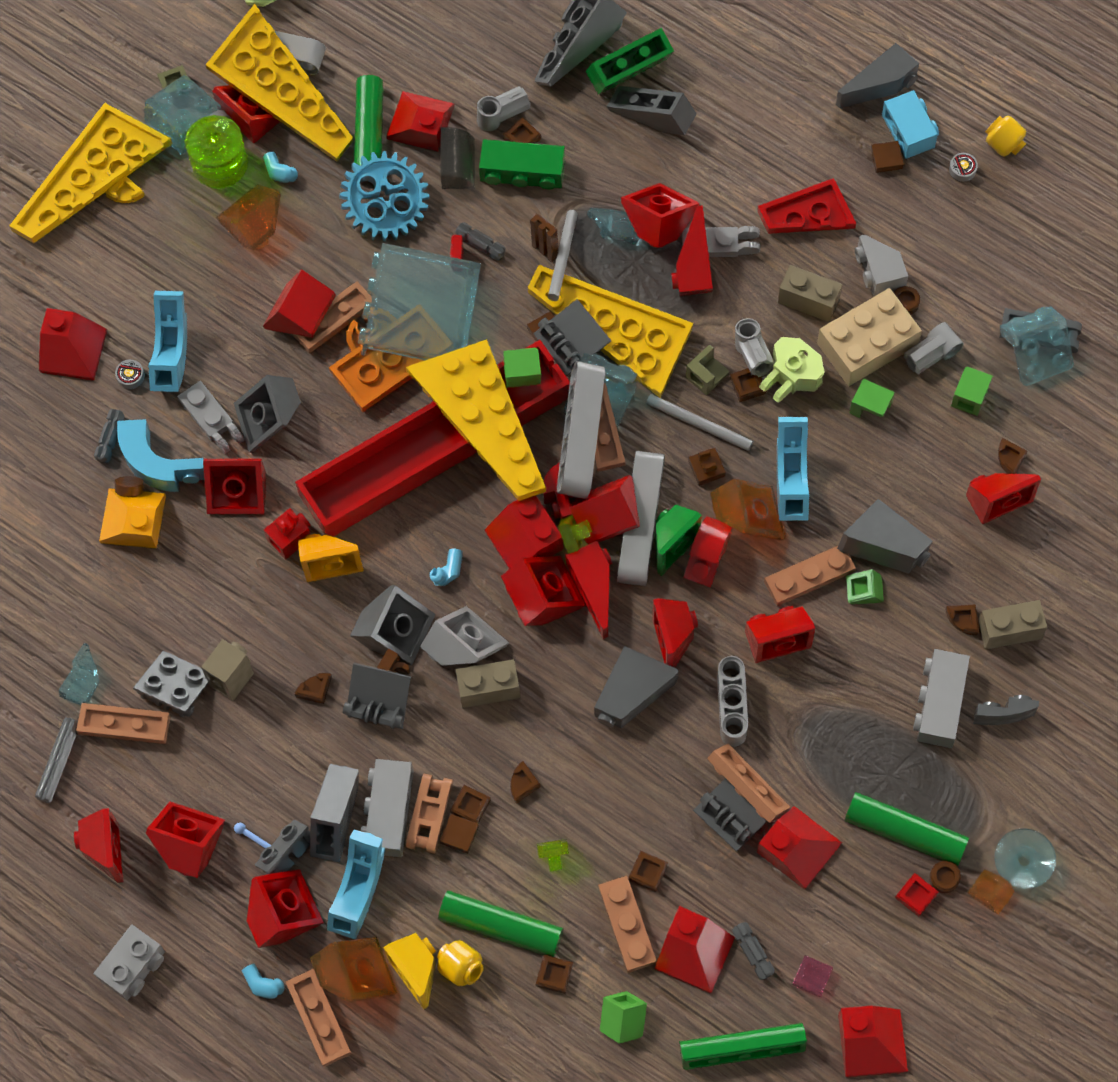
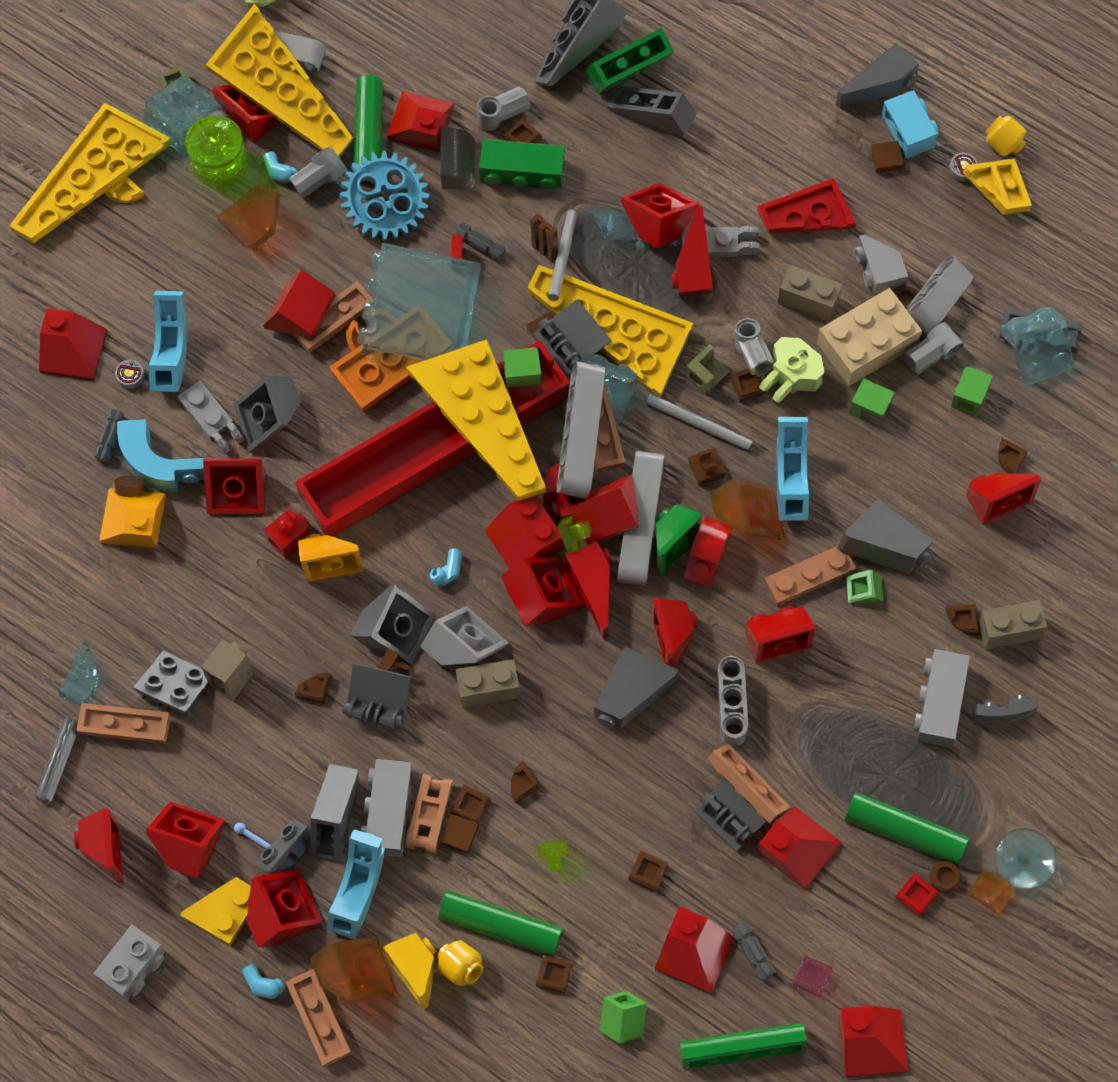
nougat plate [598,876,657,973] -> none
none -> yellow wing [180,877,251,946]
none -> light grey piece [289,146,347,198]
none -> light grey beam [906,256,973,334]
none -> yellow wing [963,158,1032,215]

